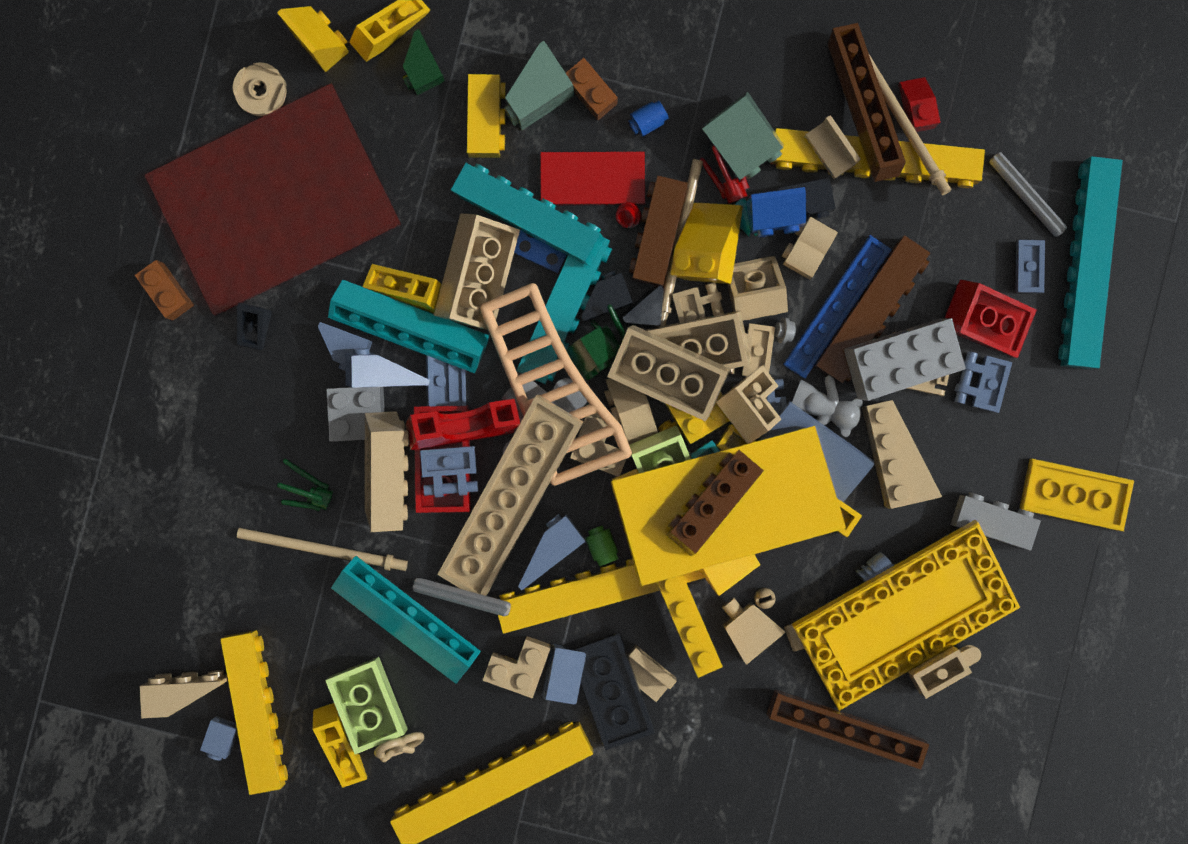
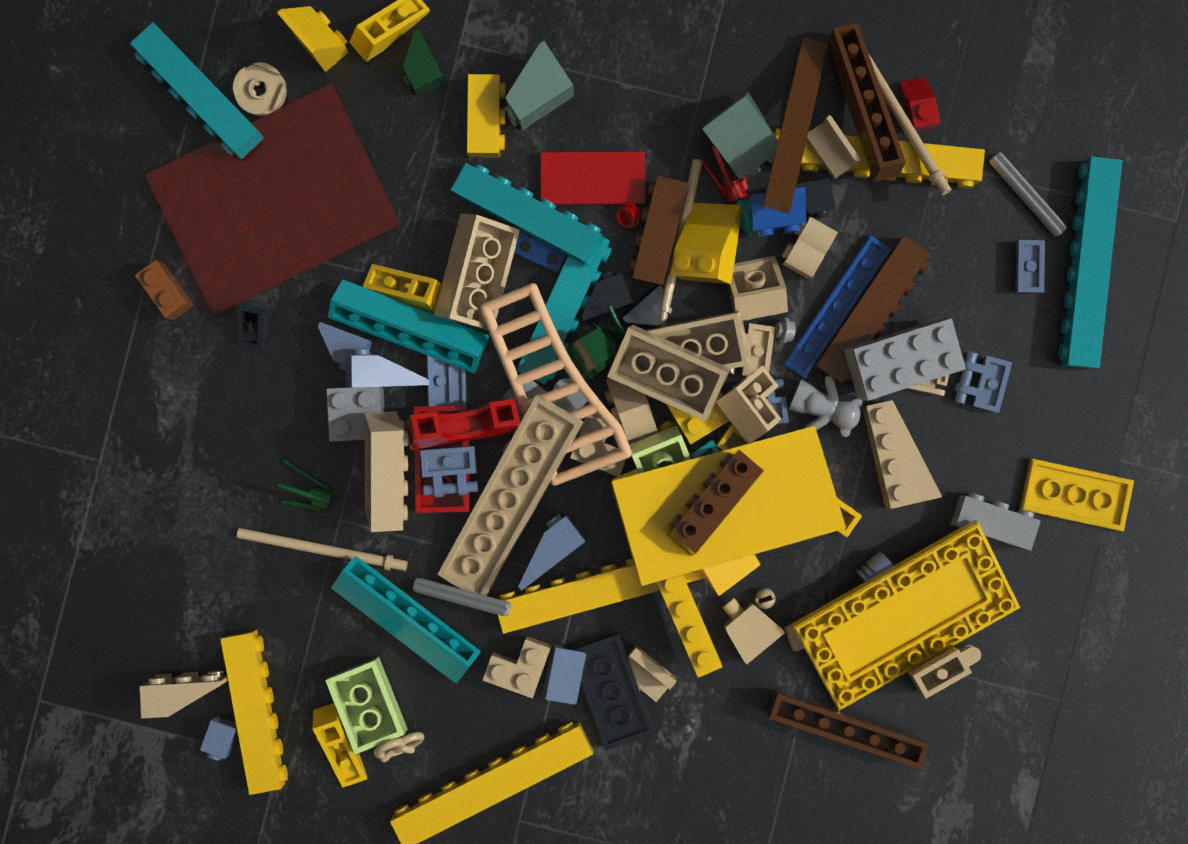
dark orange brick [566,58,618,121] -> none
bright green brick [585,525,618,566] -> none
blue brick [628,100,669,137] -> none
tan plate [672,283,724,323] -> none
sand blue tile [759,401,875,502] -> none
red slope [945,280,1036,358] -> none
none -> teal brick [130,22,264,159]
none -> reddish brown tile [762,37,828,214]

